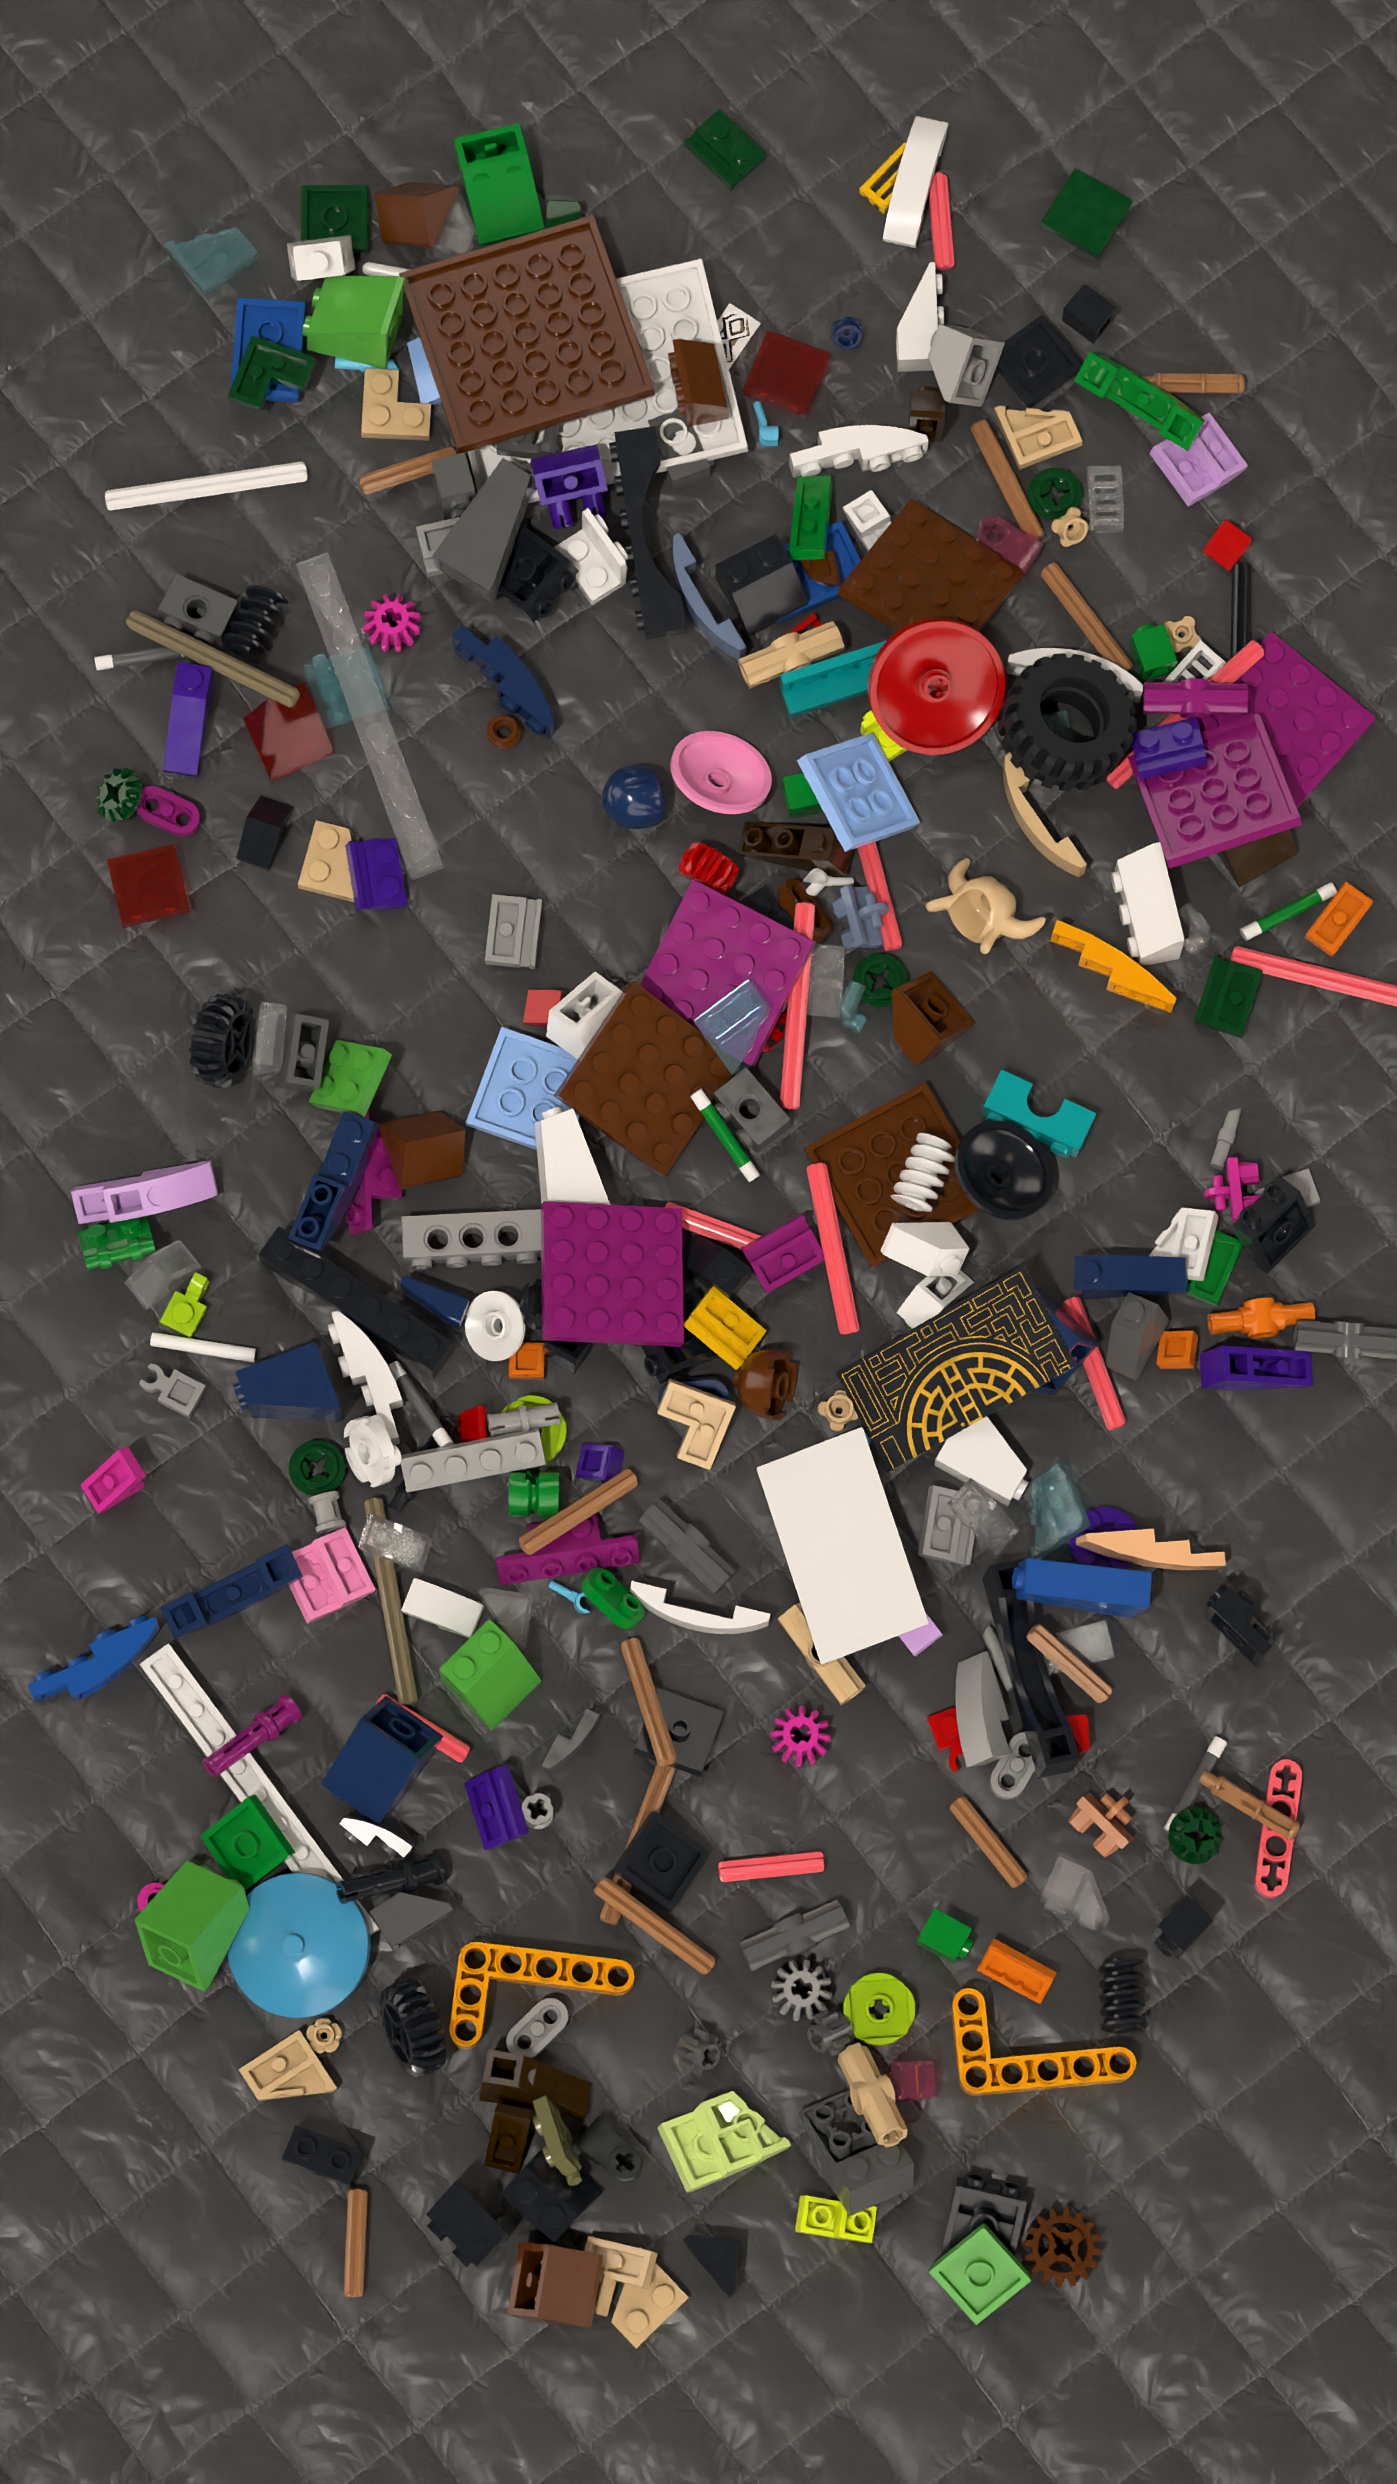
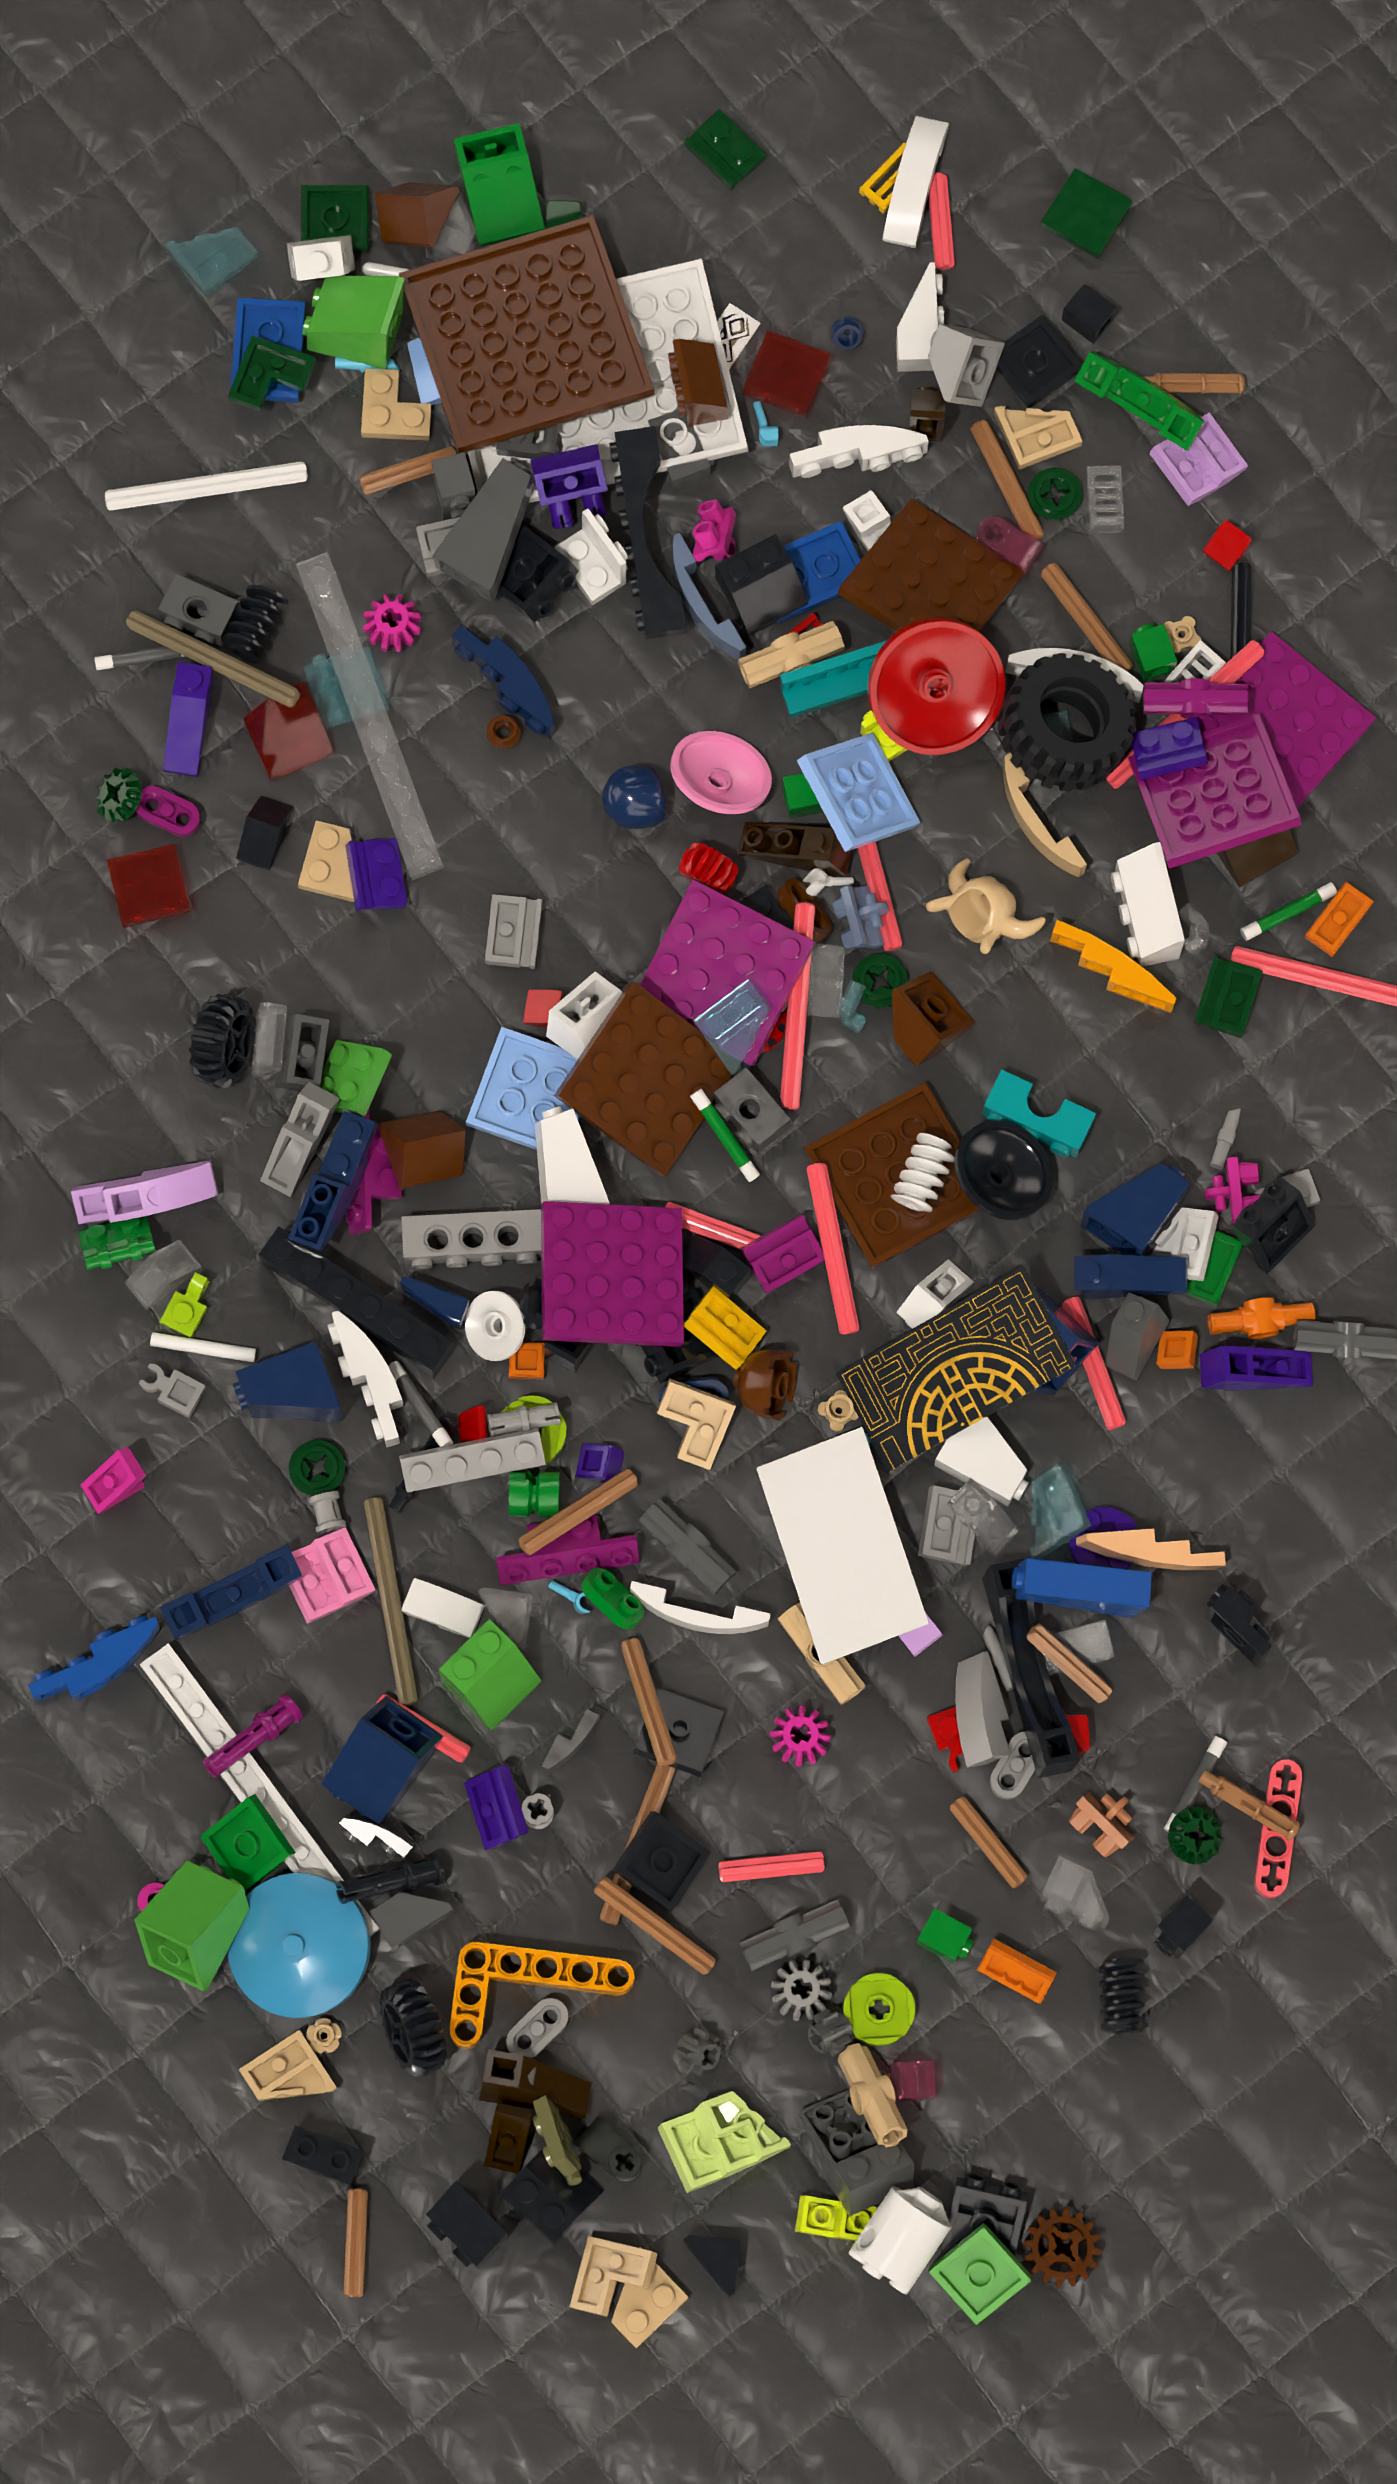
white plate [344,1415,402,1487] -> none
clear slope [358,1514,433,1573] -> none
reddish brown slope [507,2242,603,2328] -> none
green plate [789,475,833,561] -> none
reddish brown tile [800,551,840,587] -> none
white slope [880,1222,969,1276] -> none
light orange beam [951,1988,1136,2096] -> none
tan plate [1051,507,1089,547] -> none
none -> light grey slope [260,1082,340,1197]
none -> dark pink hips [692,499,736,562]
none -> white cylinder [849,2186,952,2295]
none -> dark blue slope [1080,1163,1190,1256]

